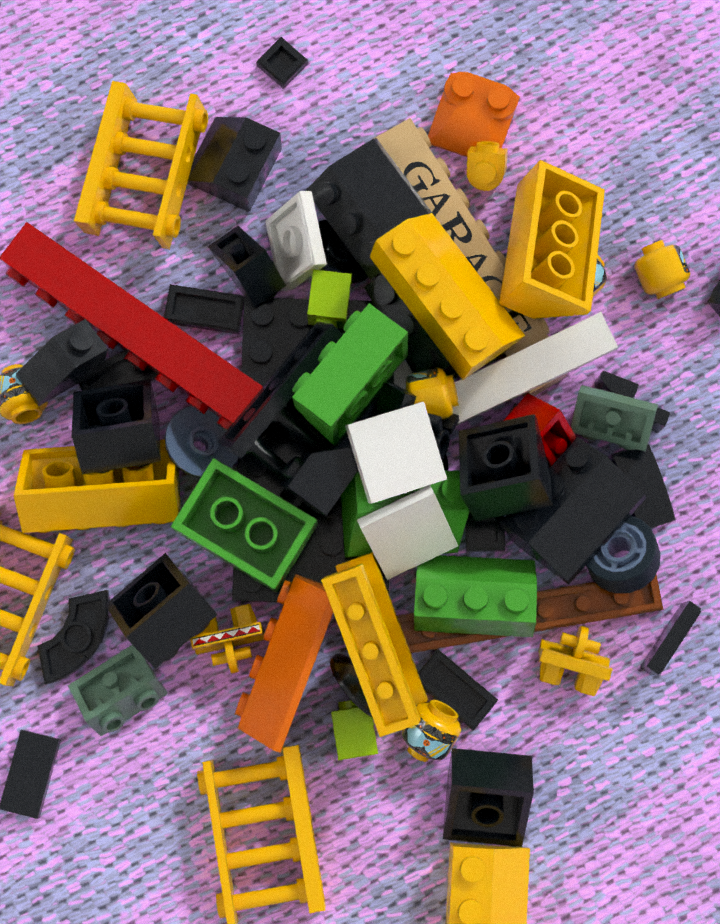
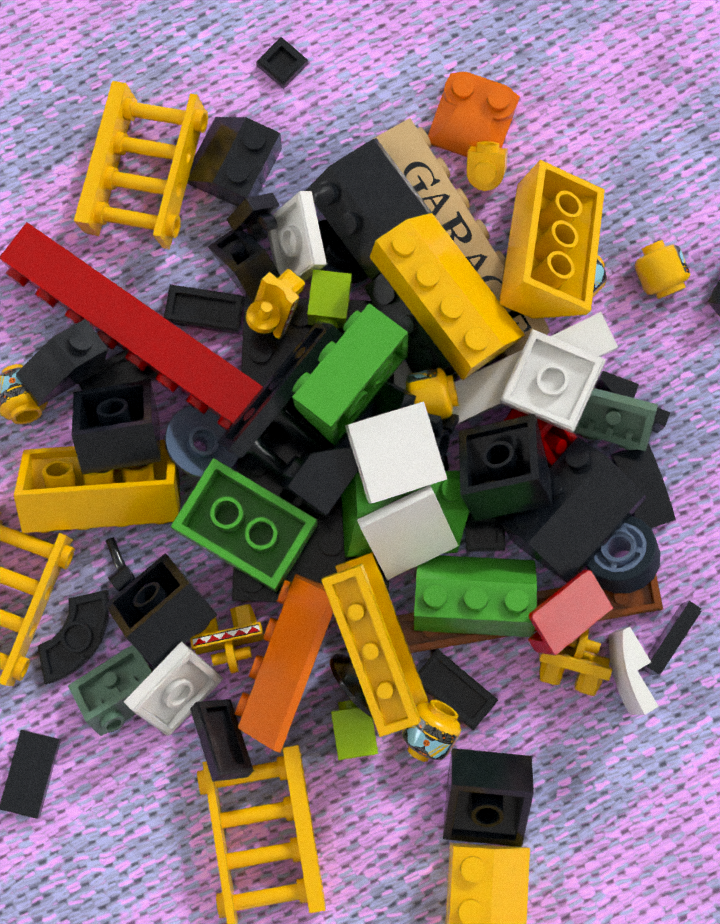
none -> black hand [106,537,135,592]
none -> white tile [124,642,223,736]
none -> black tile [190,699,254,782]
none -> black tile [226,193,280,242]
none -> yellow hips [246,269,305,339]
none -> white tile [500,329,606,434]
none -> panel [528,570,613,656]
none -> white slope [609,626,659,715]

